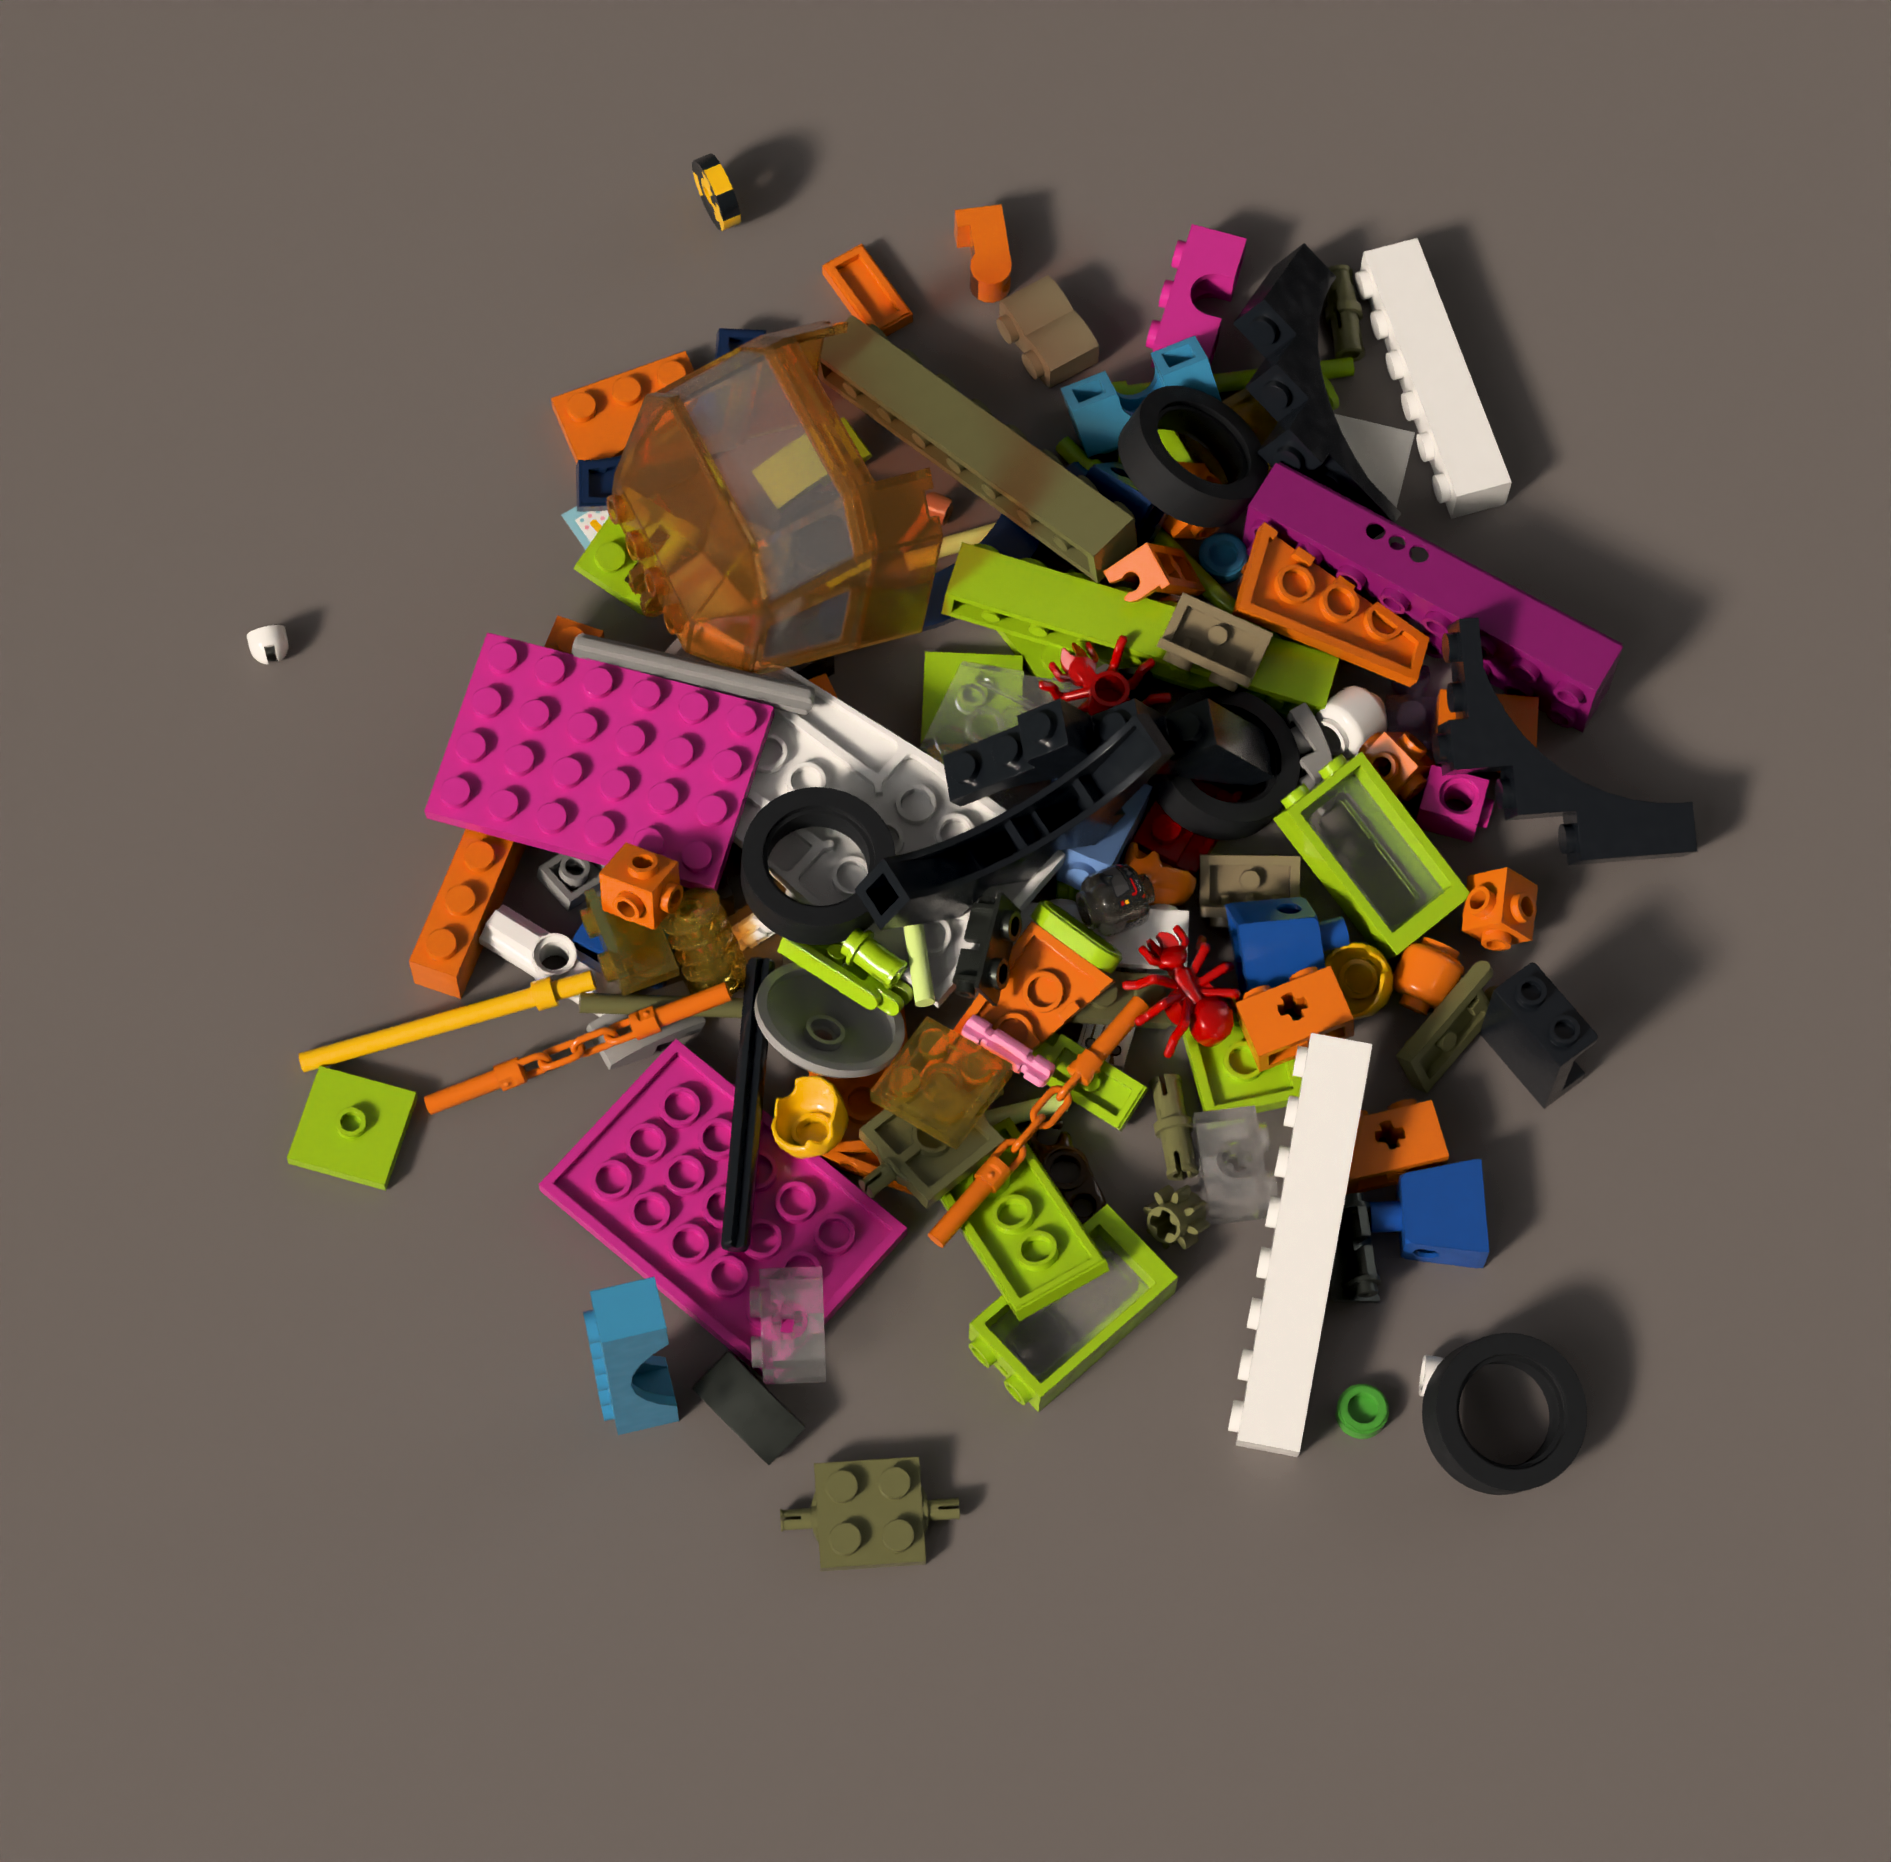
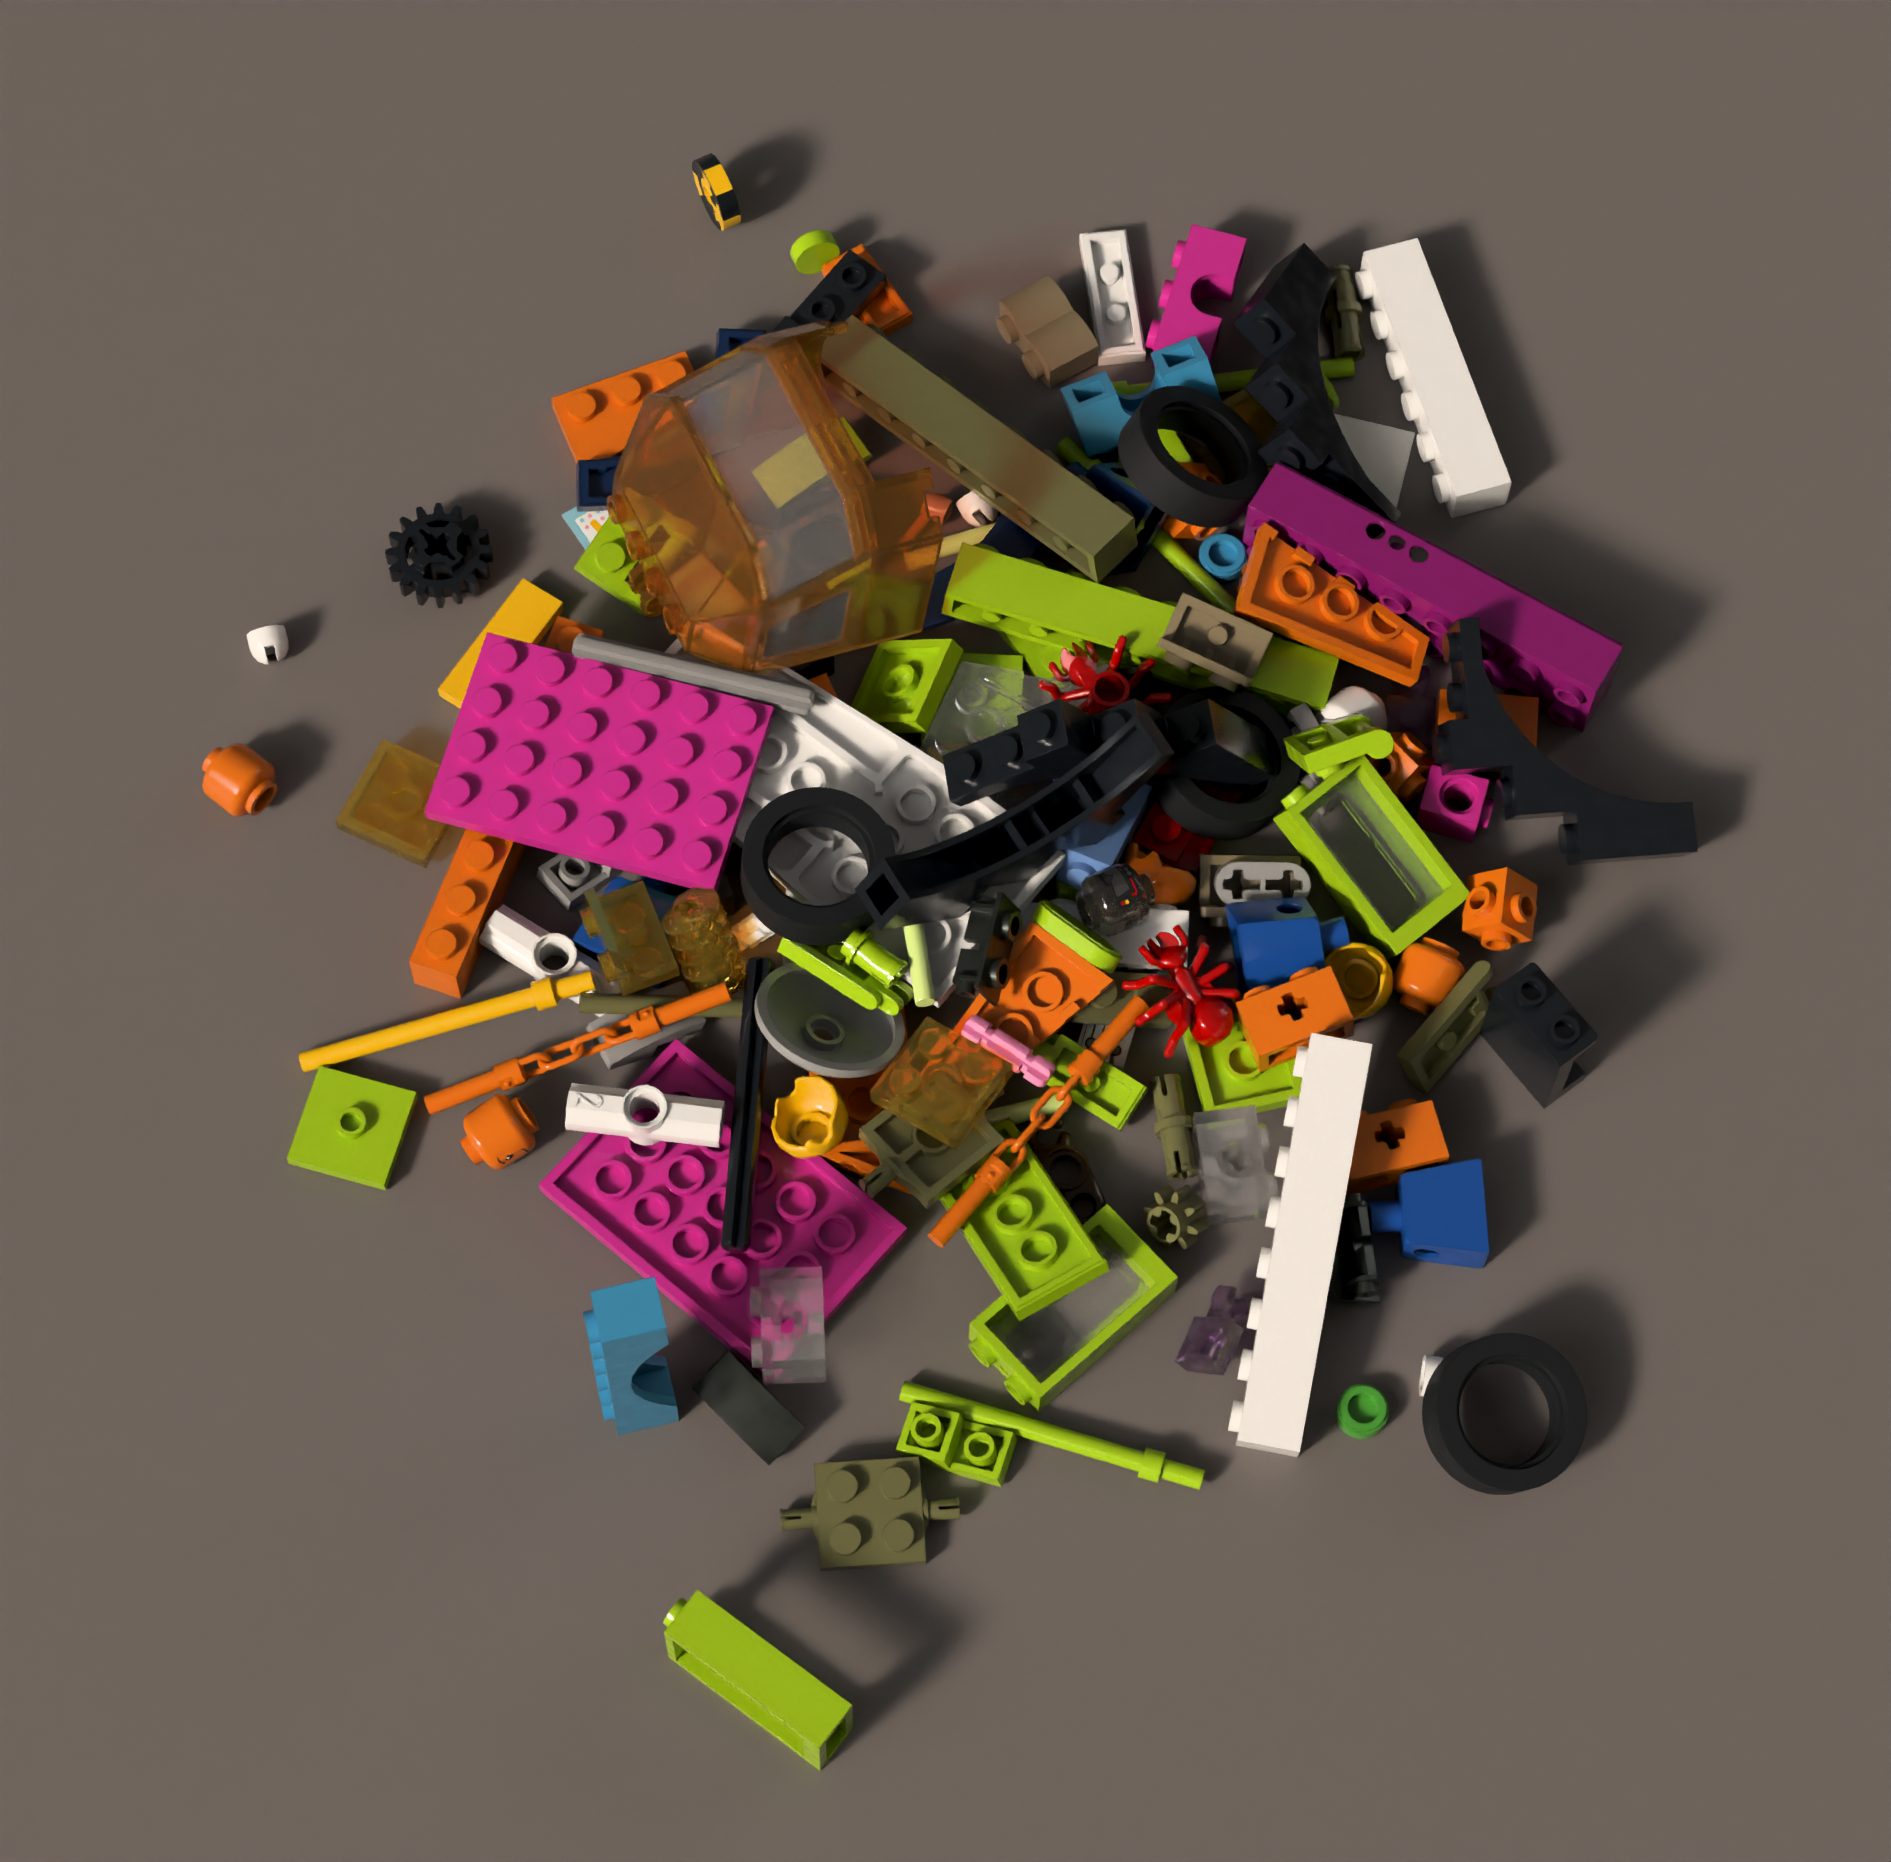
orange brick [599,842,683,930] -> none
orange leg [954,204,1012,303] -> none
orange hinge [1103,542,1206,603] -> none
none -> orange head [202,743,278,817]
none -> clear yellow plate [336,739,450,868]
none -> black gear [385,503,493,608]
none -> yellow tile [438,578,564,708]
none -> orange head [460,1094,540,1170]
none -> white piece [565,1083,725,1148]
none -> lime piece [663,1590,853,1771]
none -> black plate [766,250,888,380]
none -> lime tile [790,230,840,275]
none -> lime plate [851,639,963,733]
none -> lime slope [896,1402,1018,1487]
none -> lime bar [899,1381,1205,1490]
none -> hinge [956,491,998,527]
none -> white tile [1079,229,1146,366]
none -> plate [1175,1285,1251,1375]
none -> light grey beam [1213,860,1311,904]
none -> lime plate [1283,713,1394,777]

